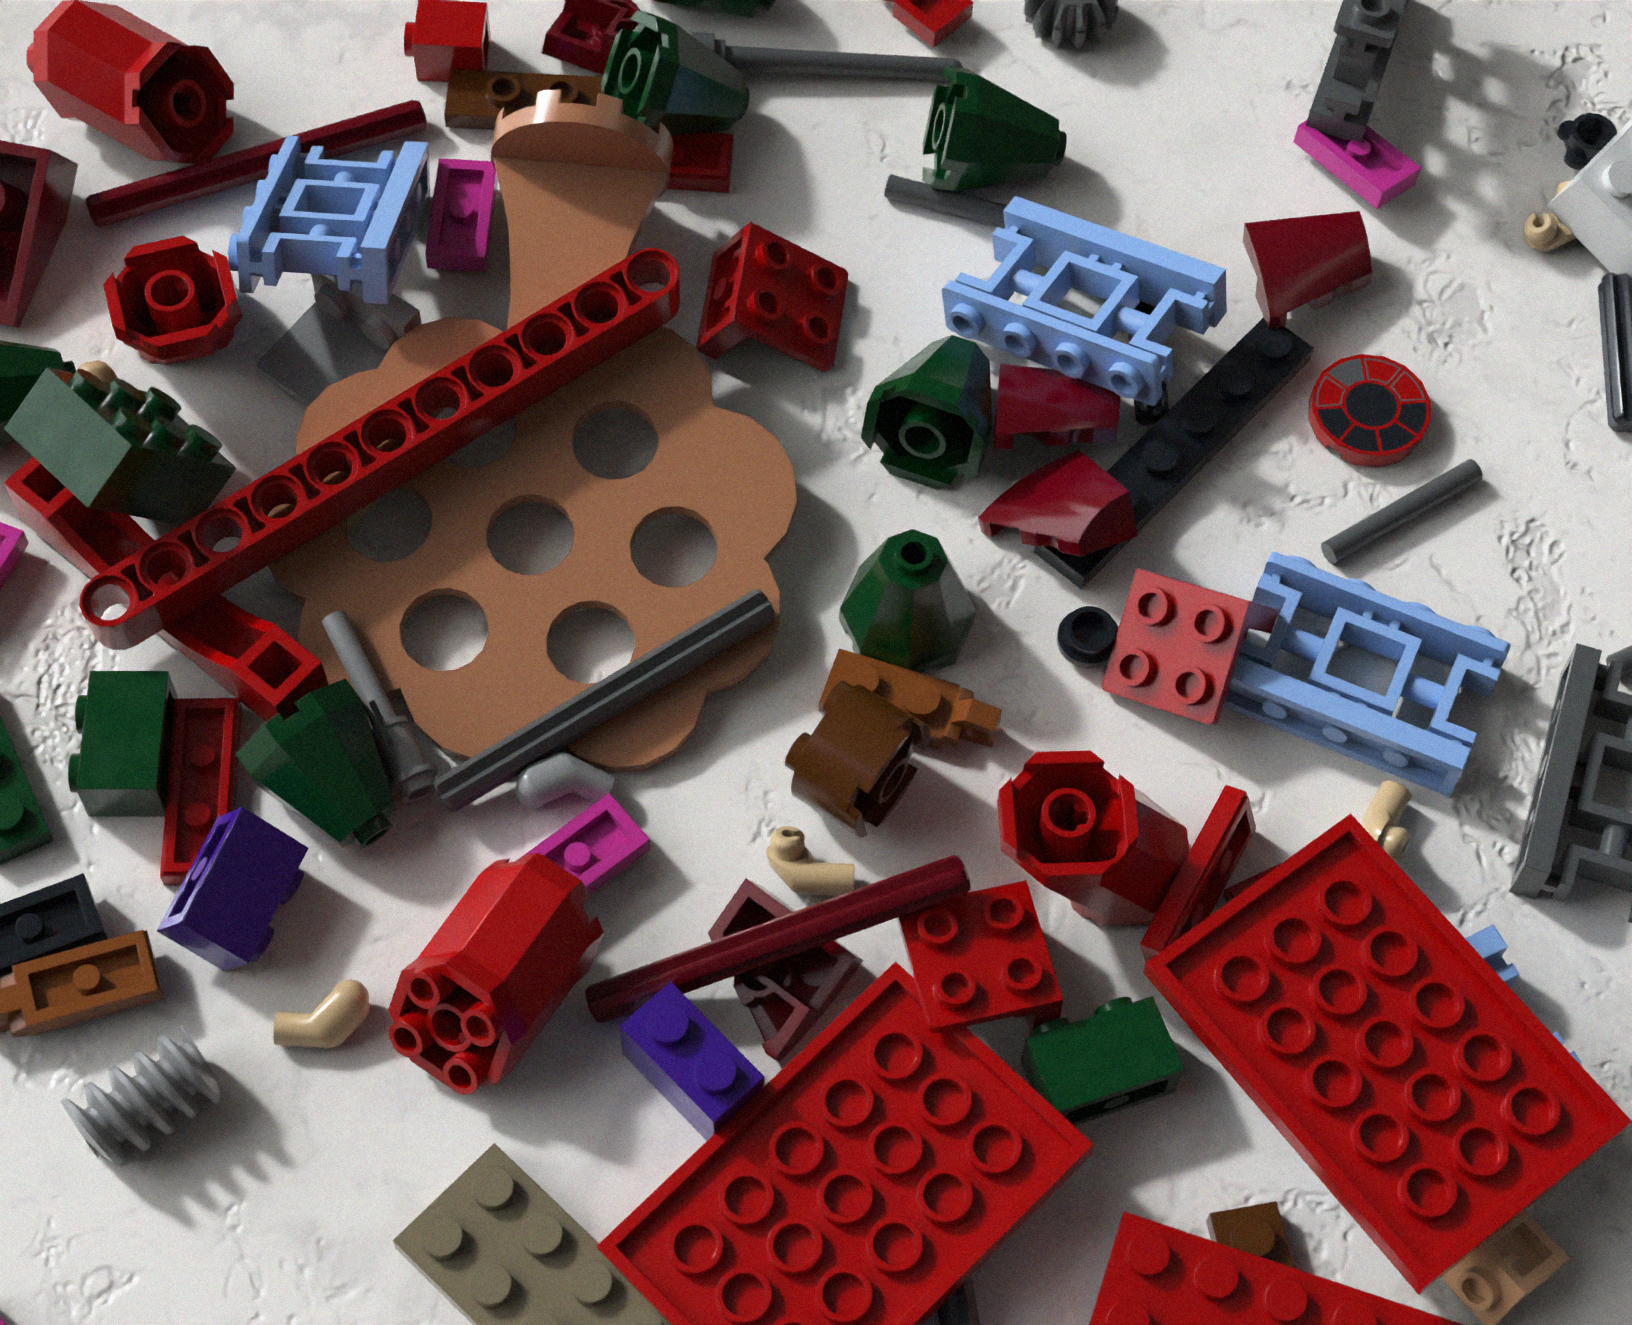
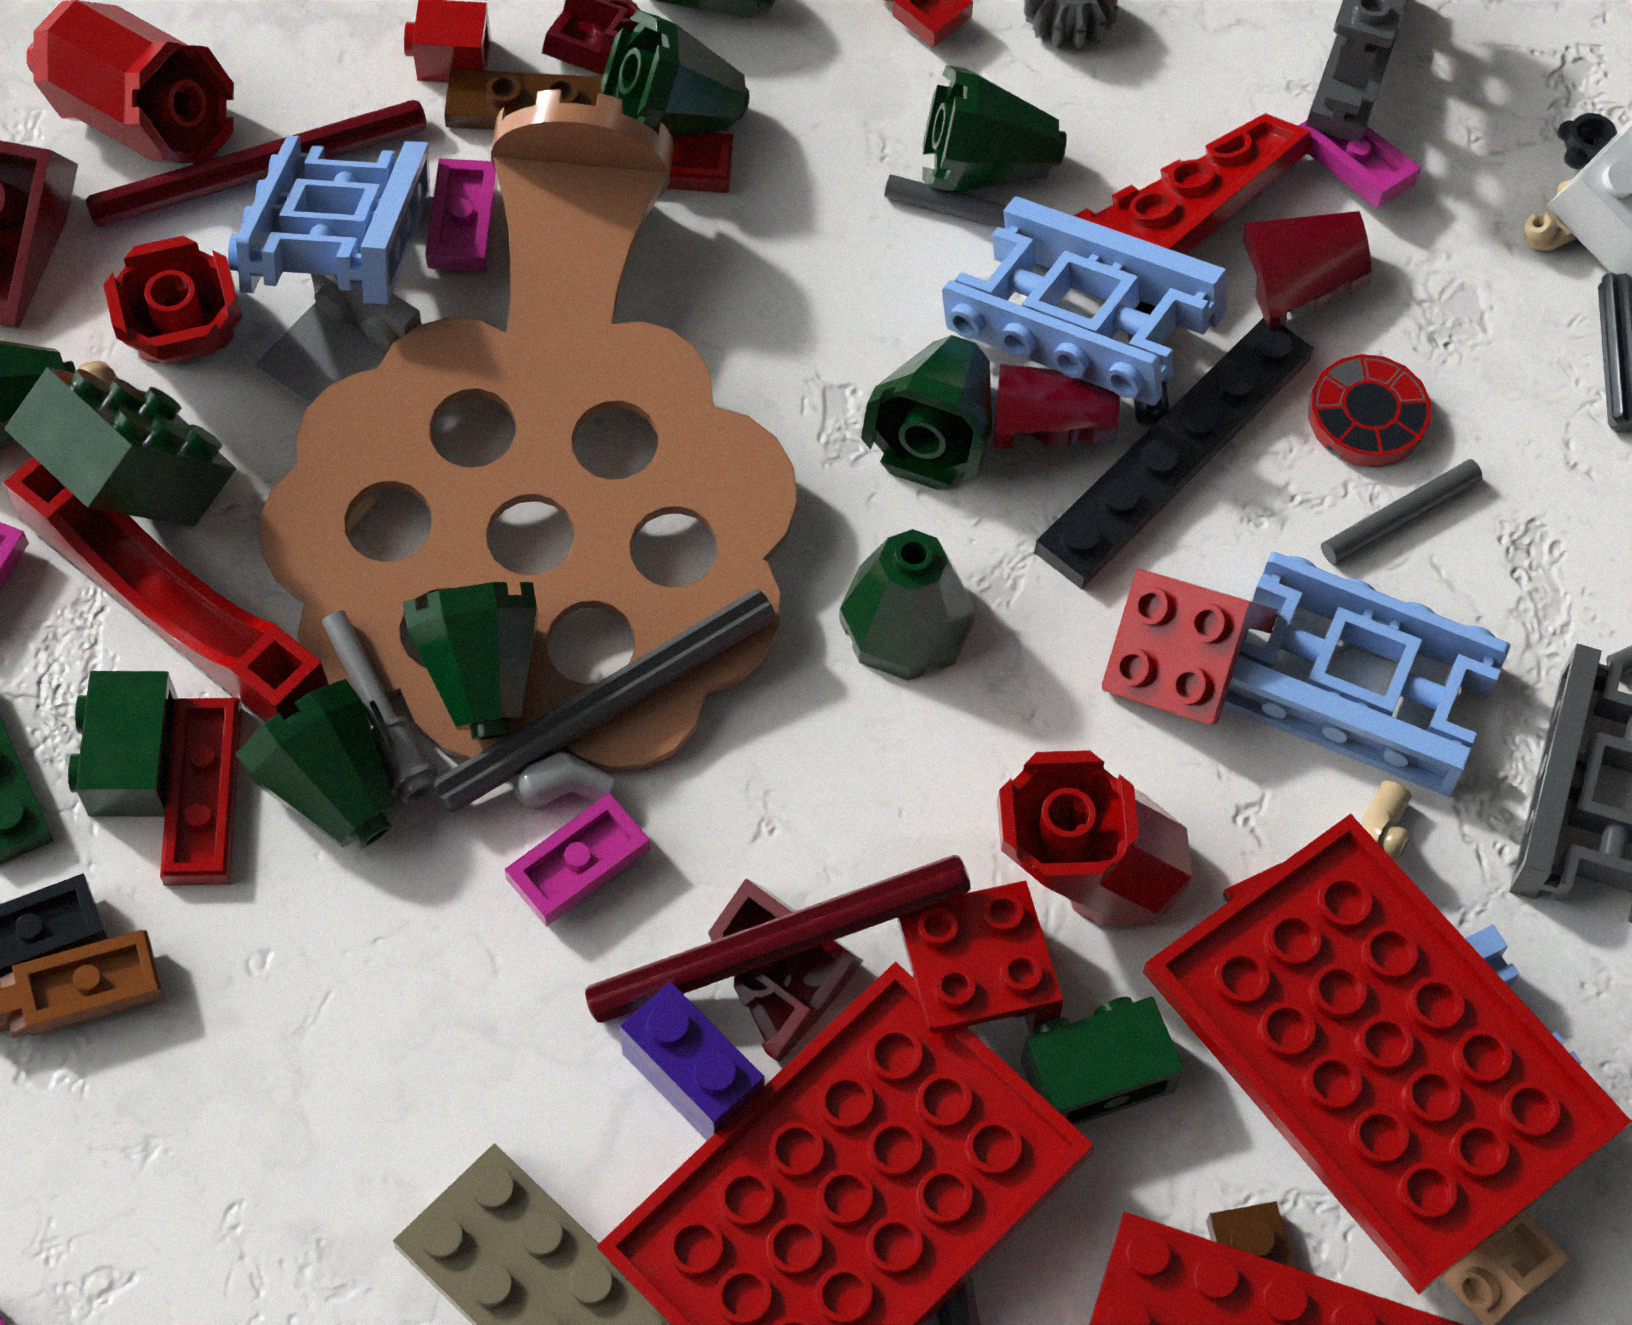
light grey piece [60,1024,222,1167] -> none
red beam [79,248,680,650] -> none
dark purple brick [157,807,309,971] -> none
tan arm [273,980,370,1048] -> none
red brick [388,852,604,1095] -> none
dark grey piece [692,32,963,81] -> none
red bracket [696,222,849,372] -> none
tan arm [766,826,855,896] -> none
reddish brown brick [785,681,930,838] -> none
dark orange hinge [819,648,1002,750] -> none
dark red slope [978,450,1138,557] -> none
black plate [1057,606,1119,668] -> none
red tile [1139,785,1256,963] -> none
none -> dark green cone [403,582,539,740]
none -> red wing [1073,113,1312,255]

